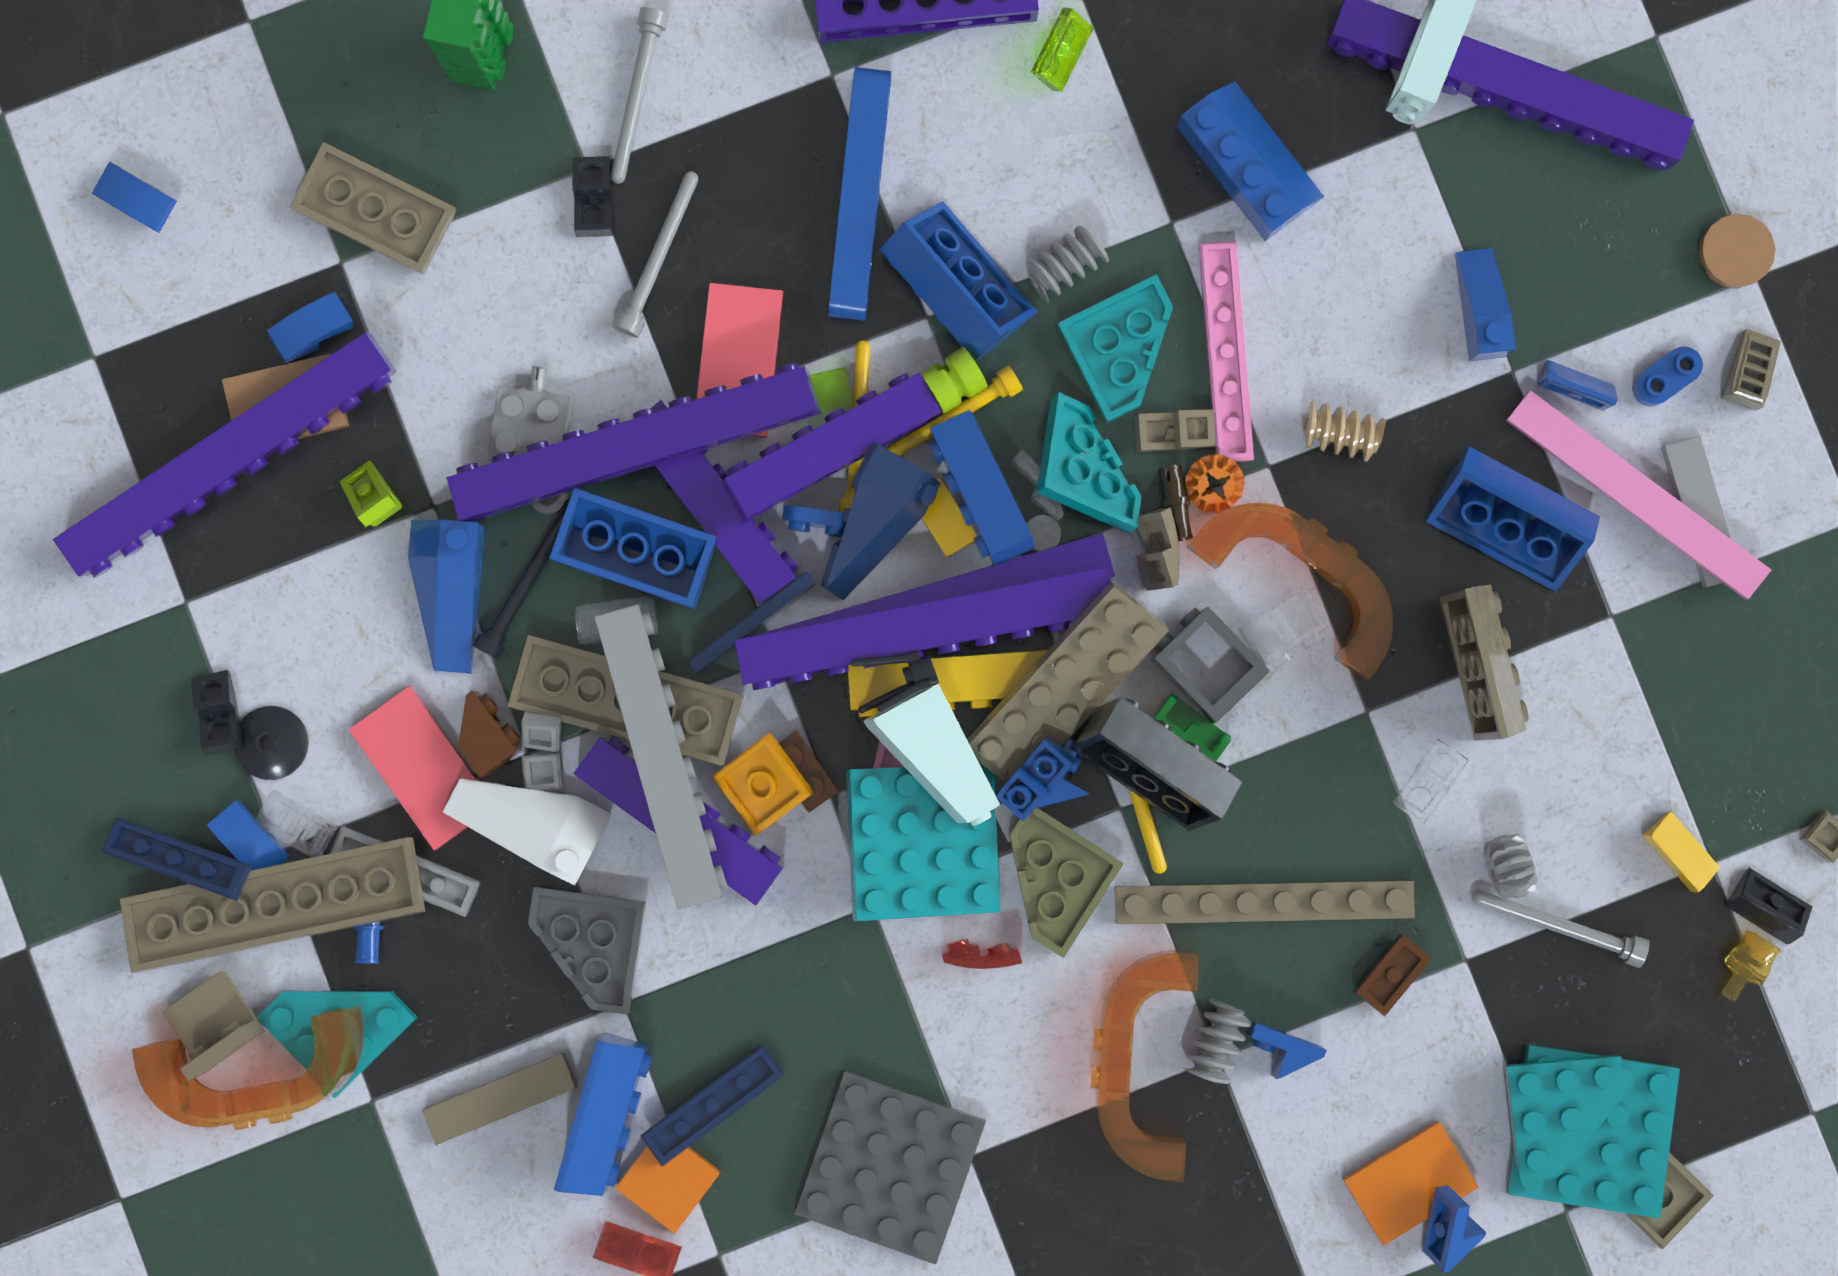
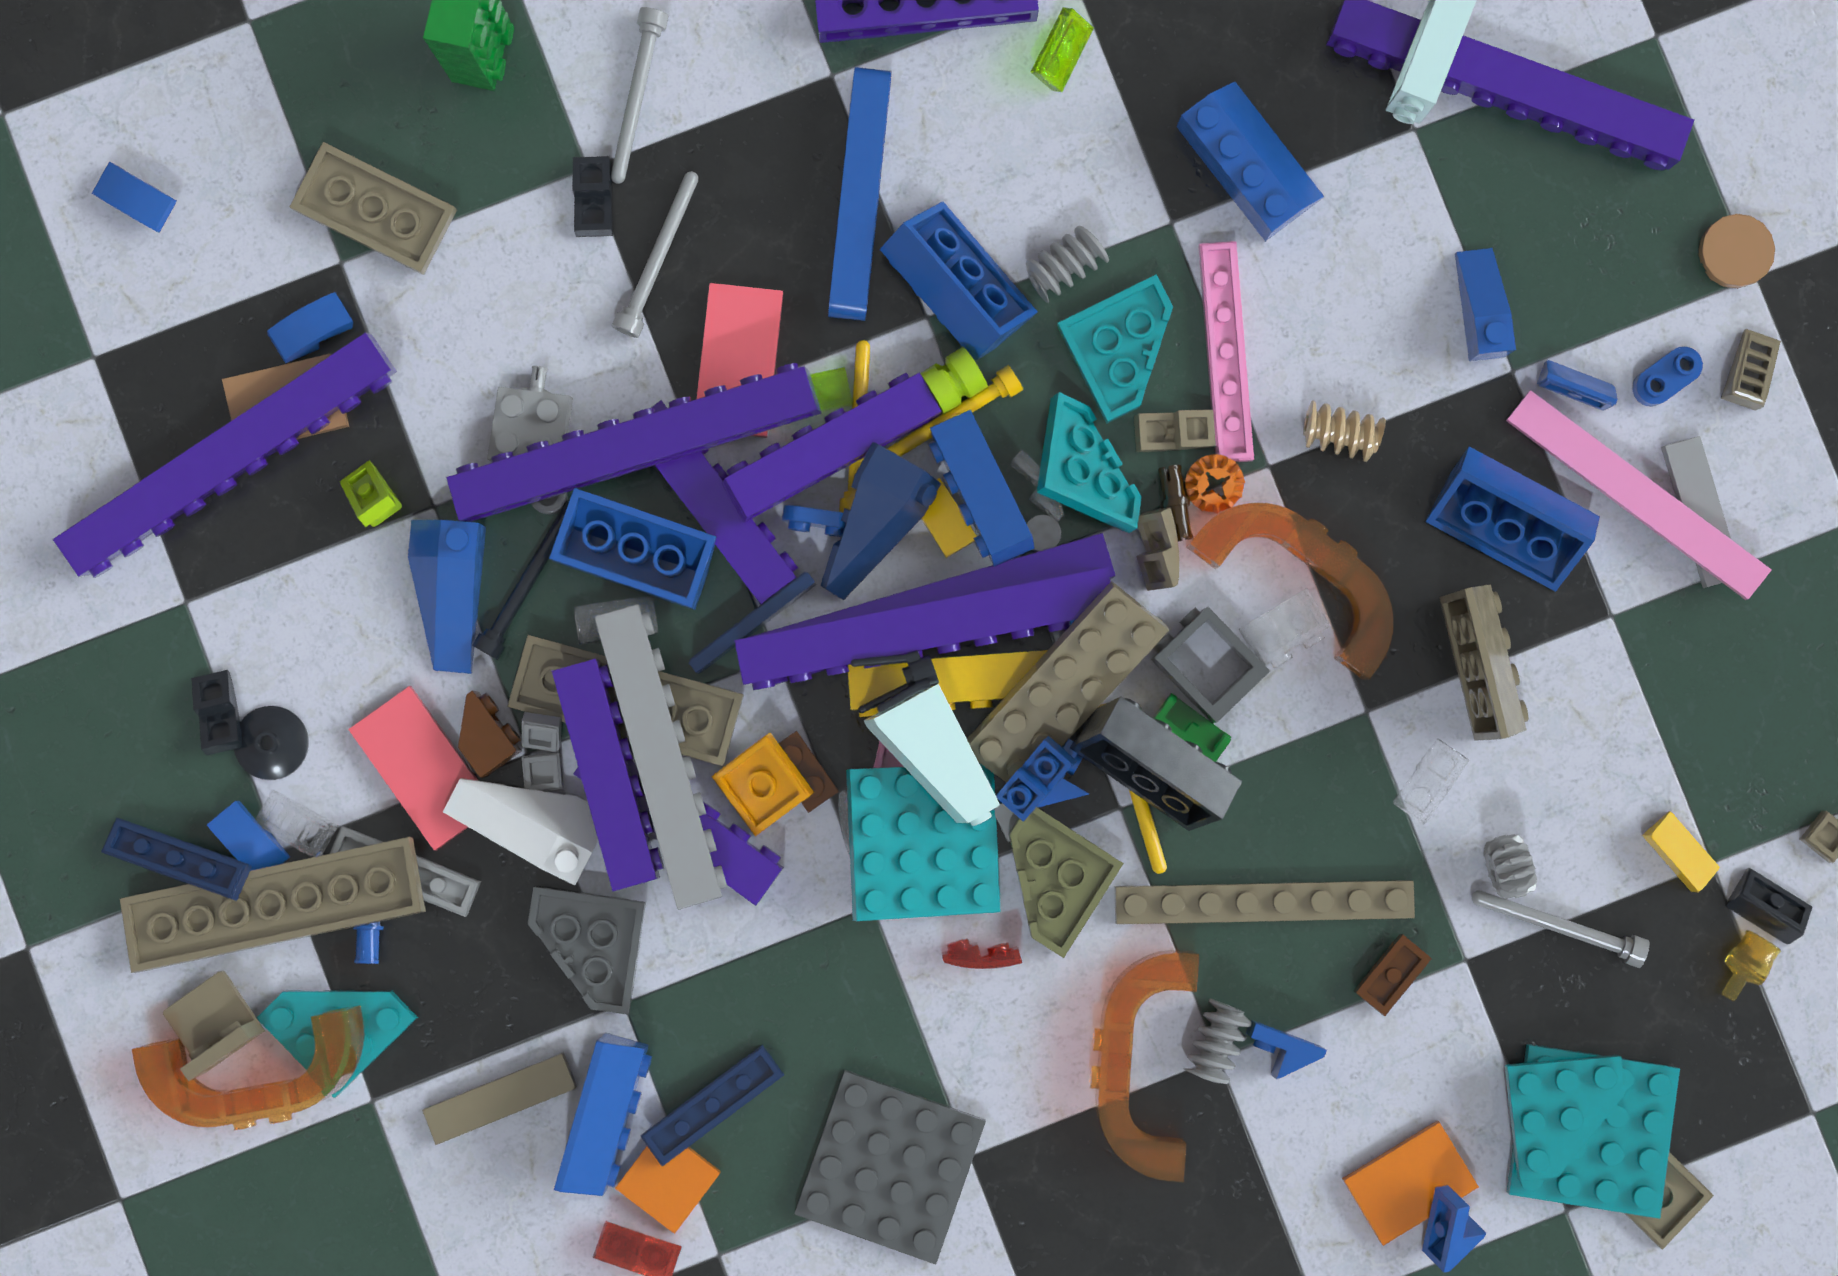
none -> dark purple brick [552,659,664,892]

